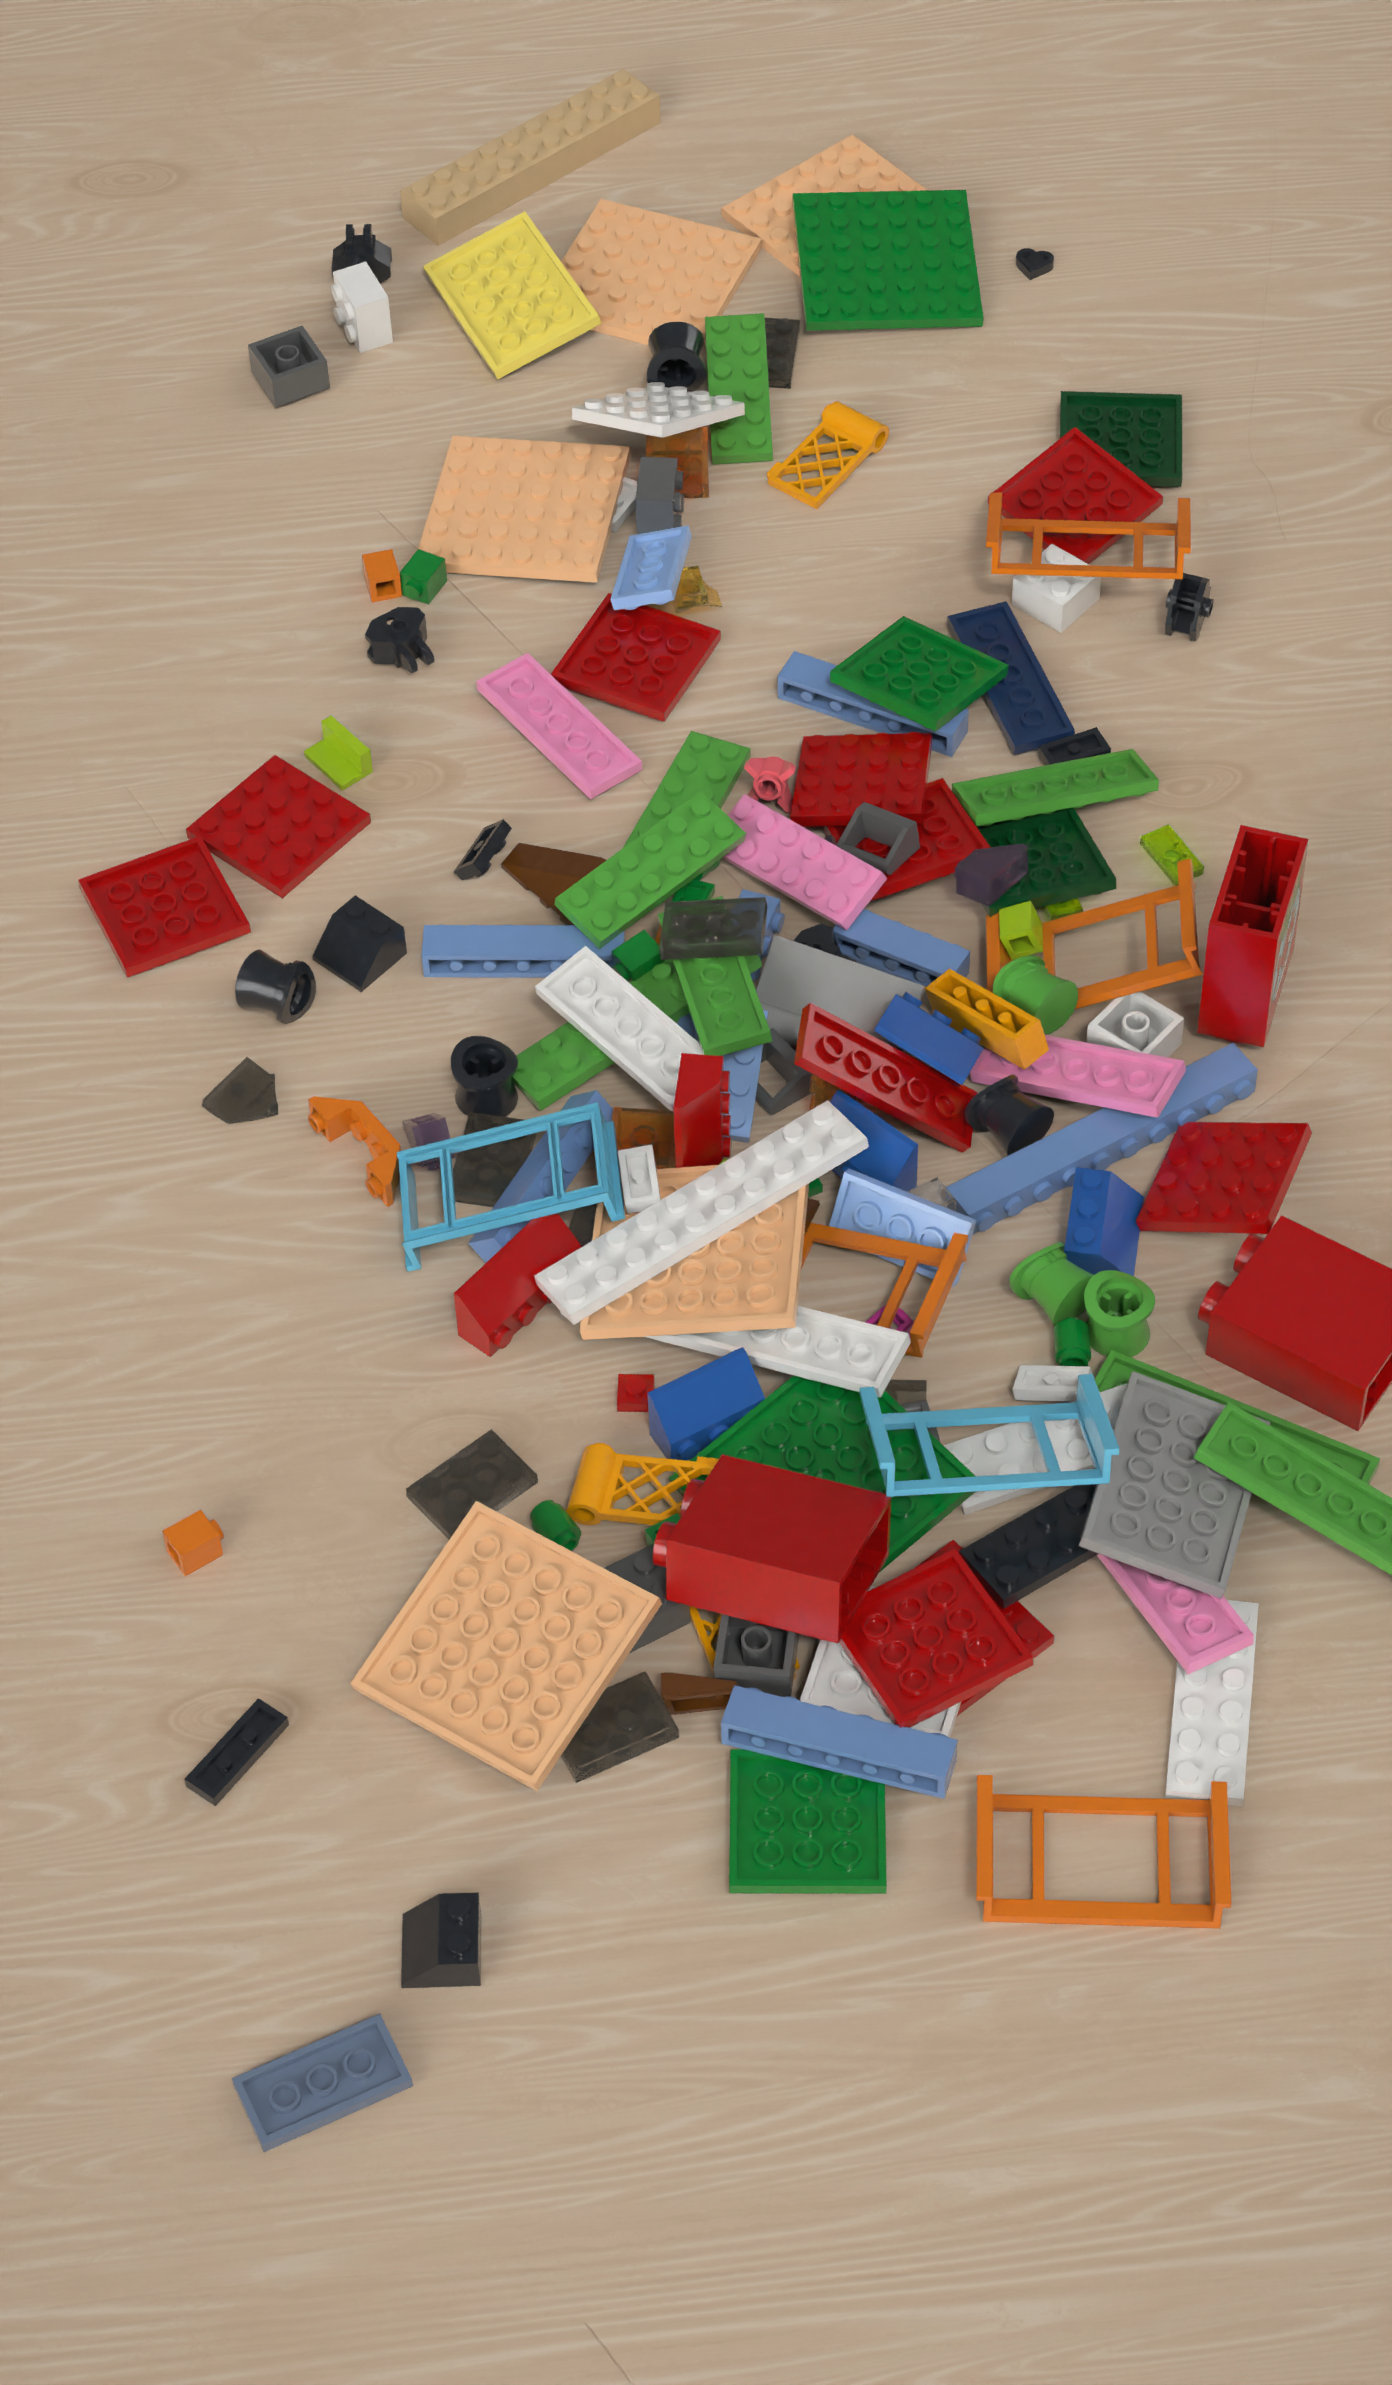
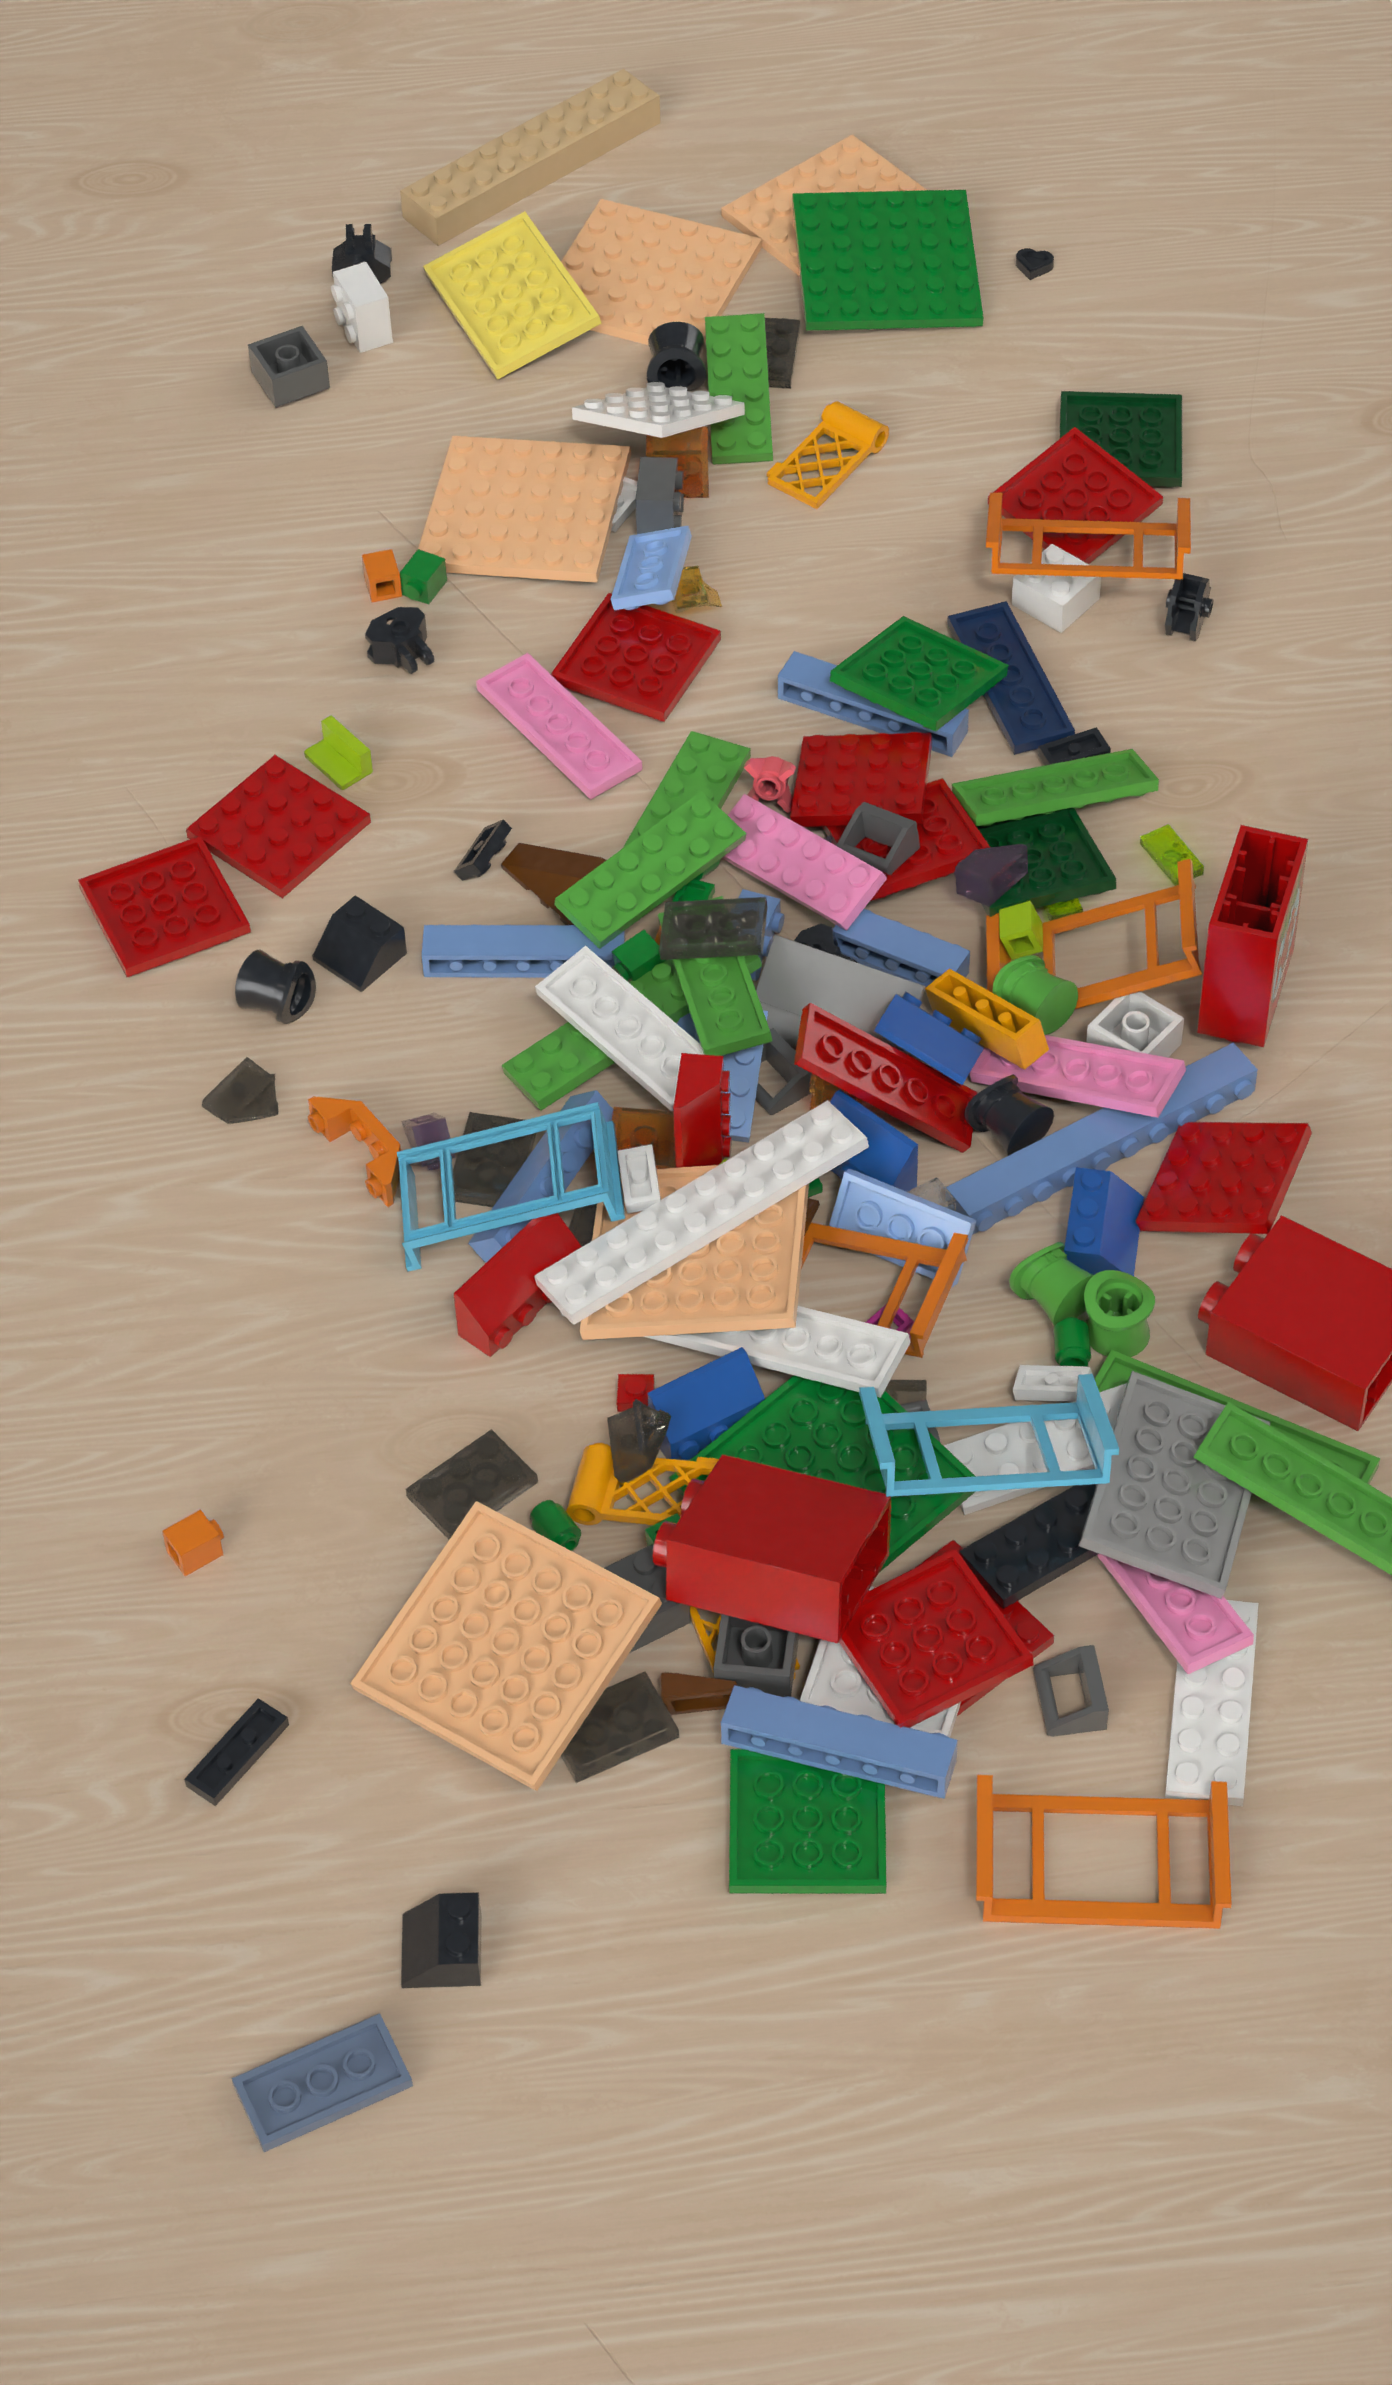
black hat [451,1036,518,1121] -> none
none -> clear smoke slope [607,1399,672,1484]
none -> dark grey tile [1033,1645,1109,1737]

